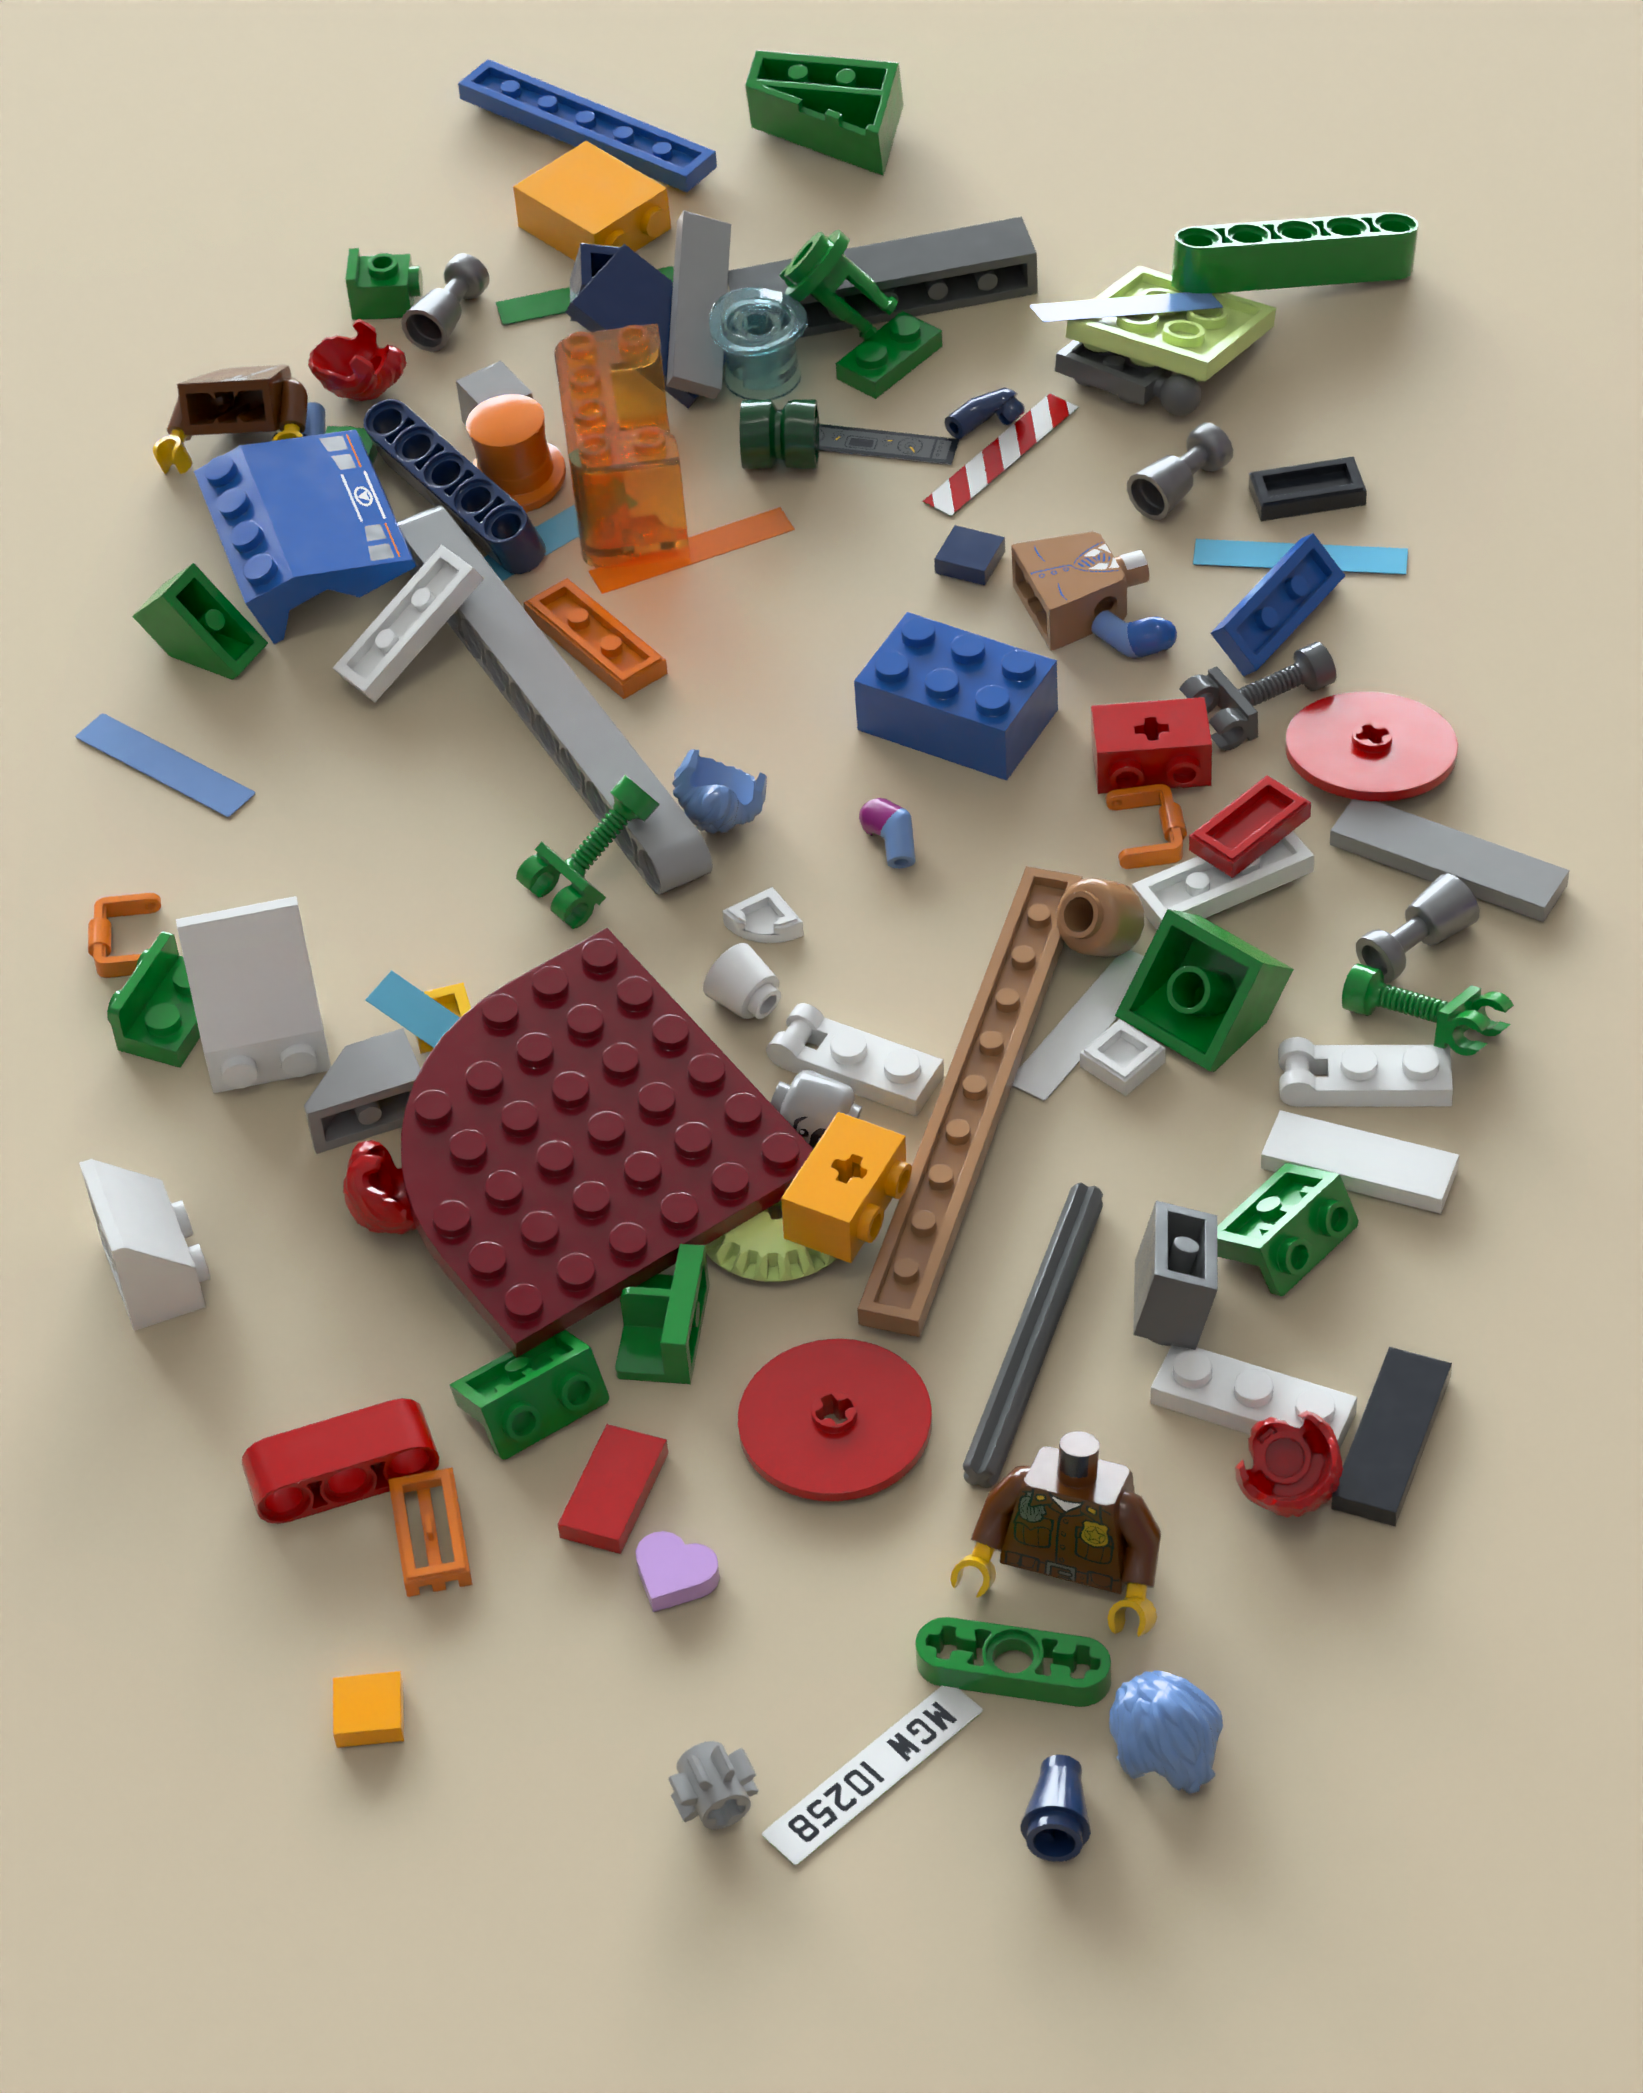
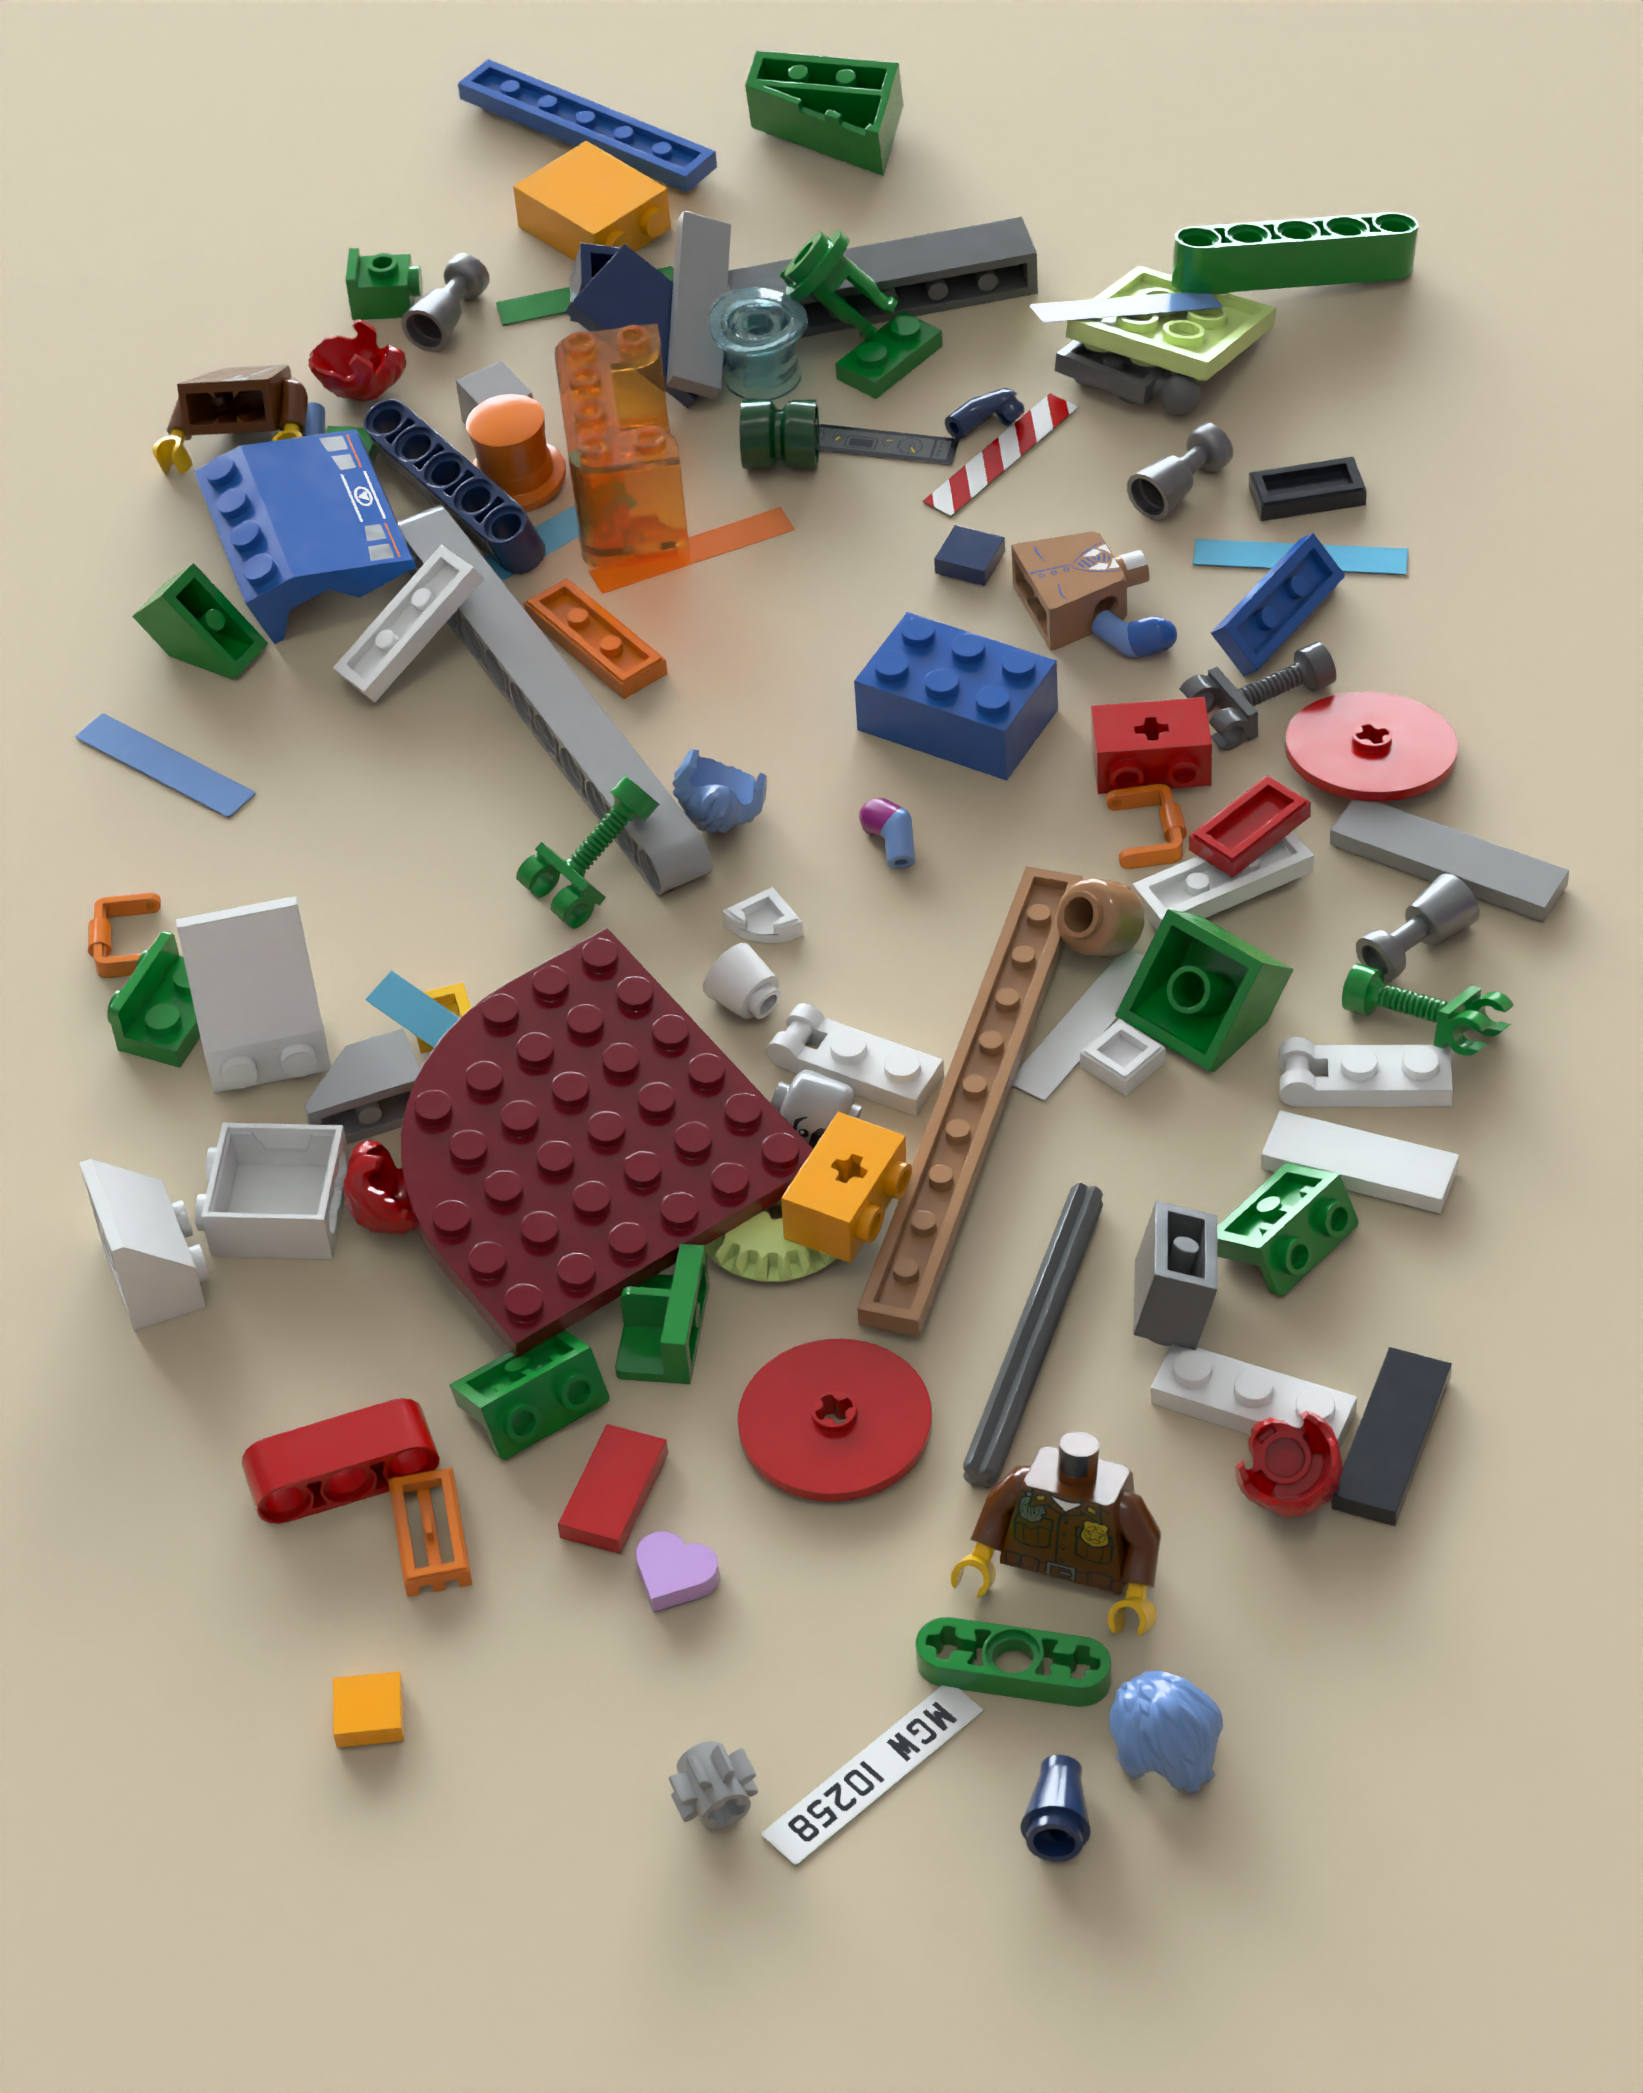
none -> white piece [195,1122,350,1259]

